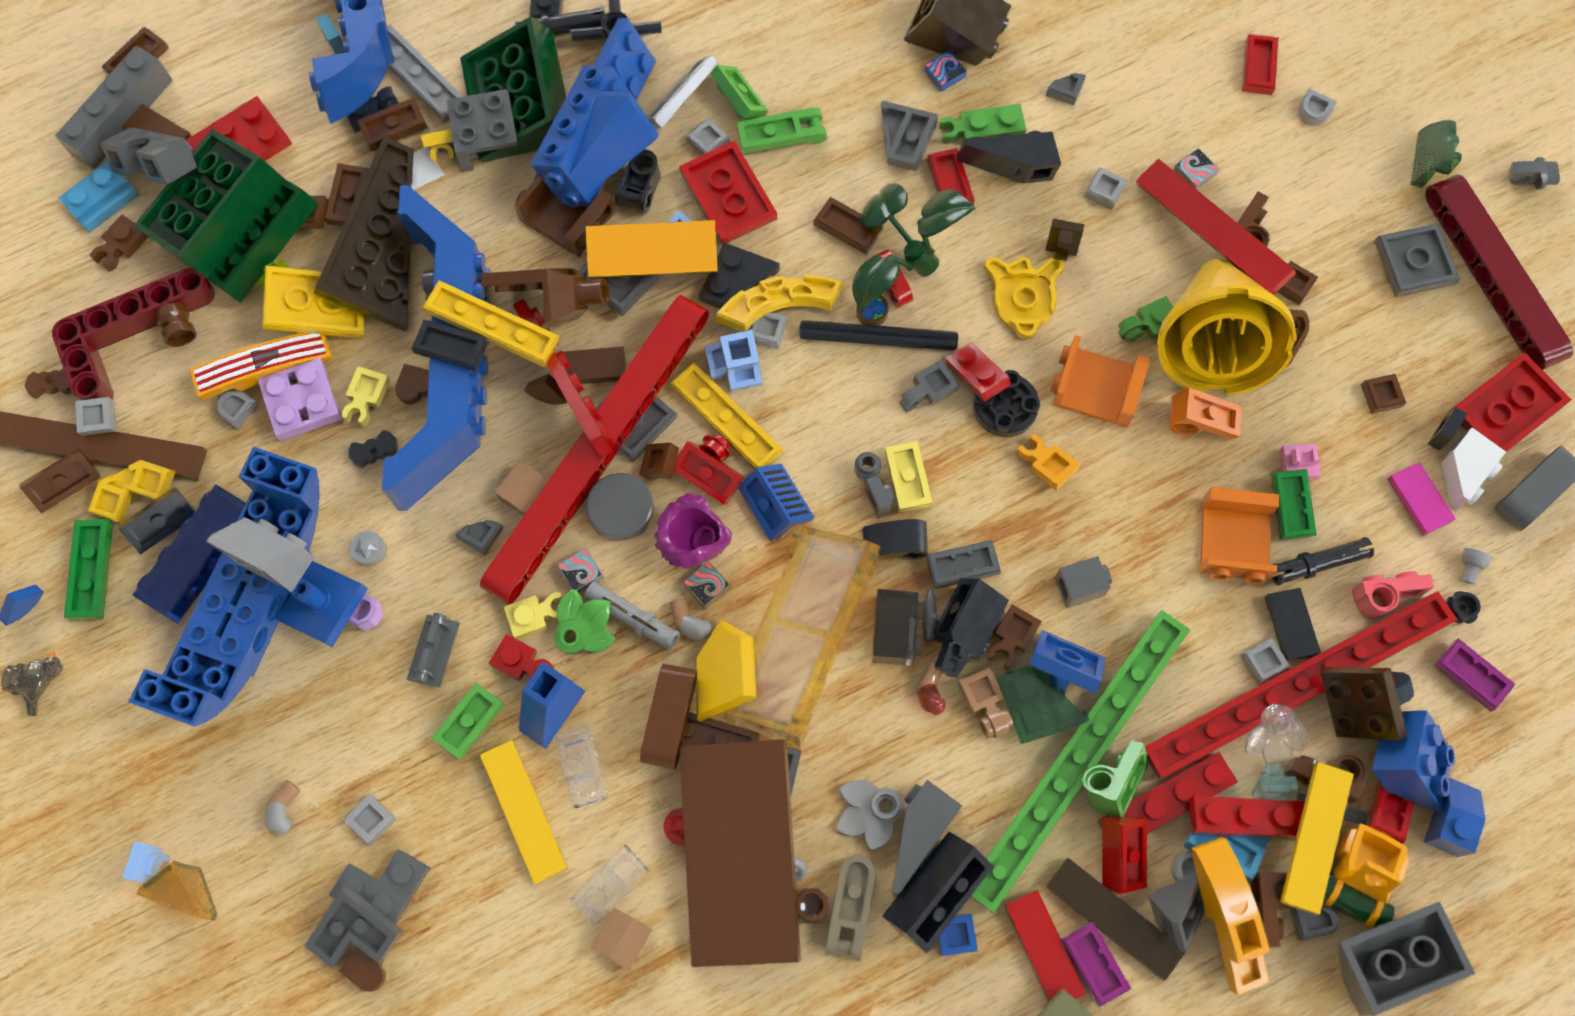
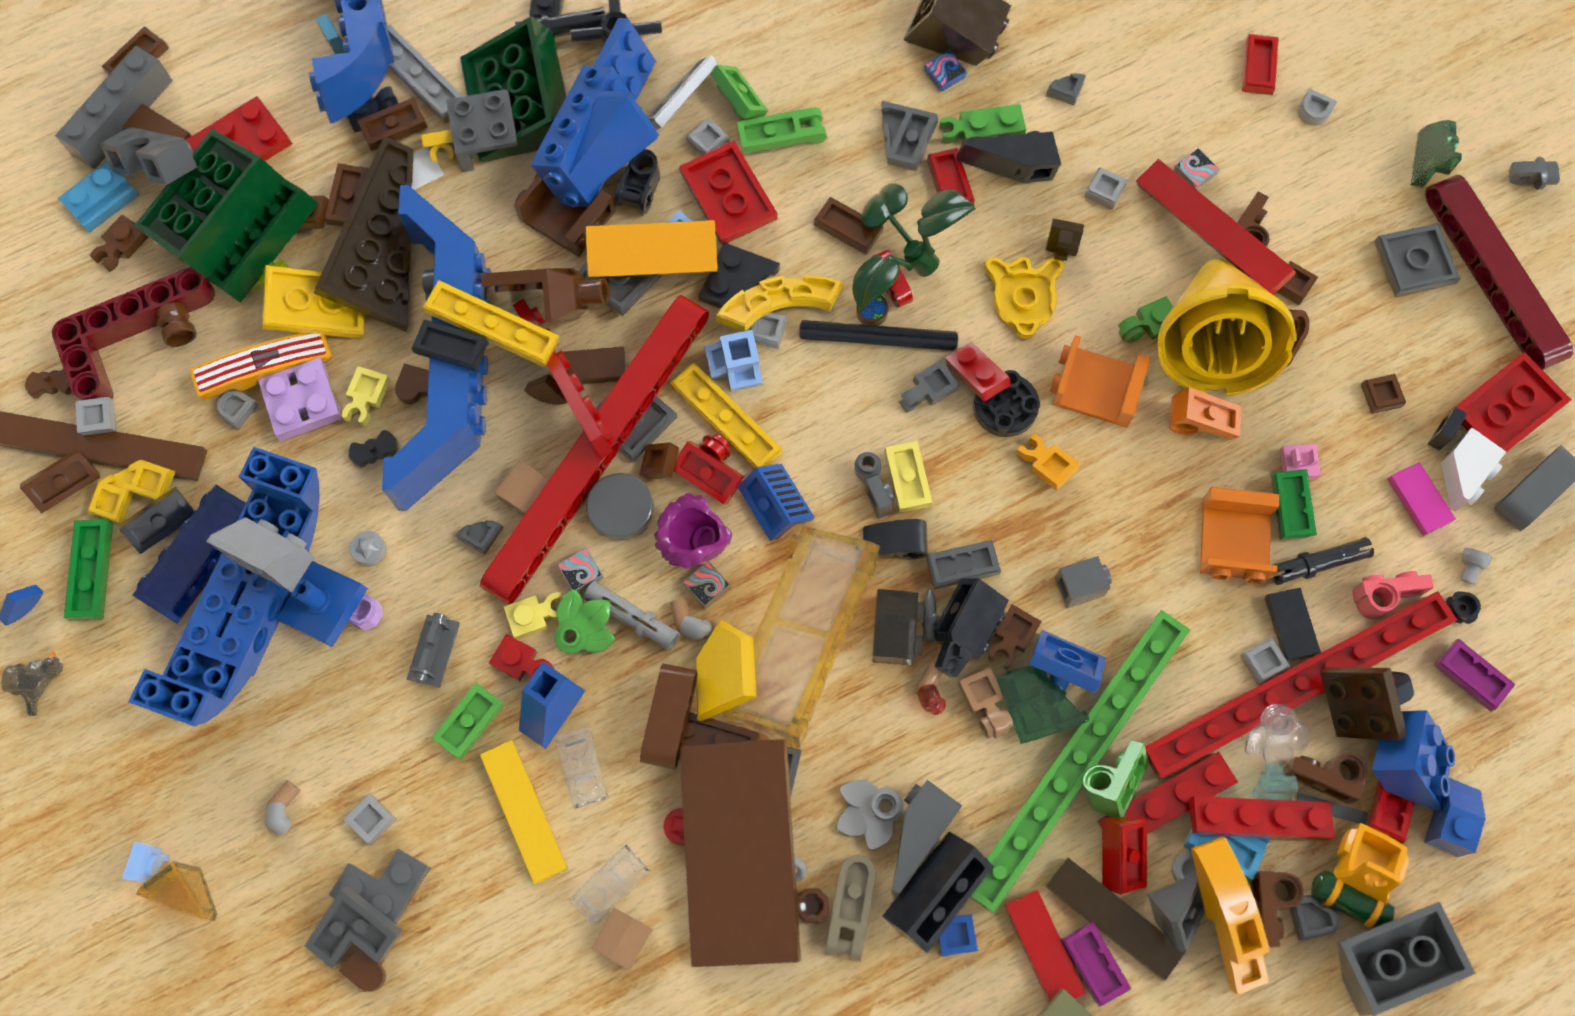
yellow tile [1280,762,1354,915] -> none

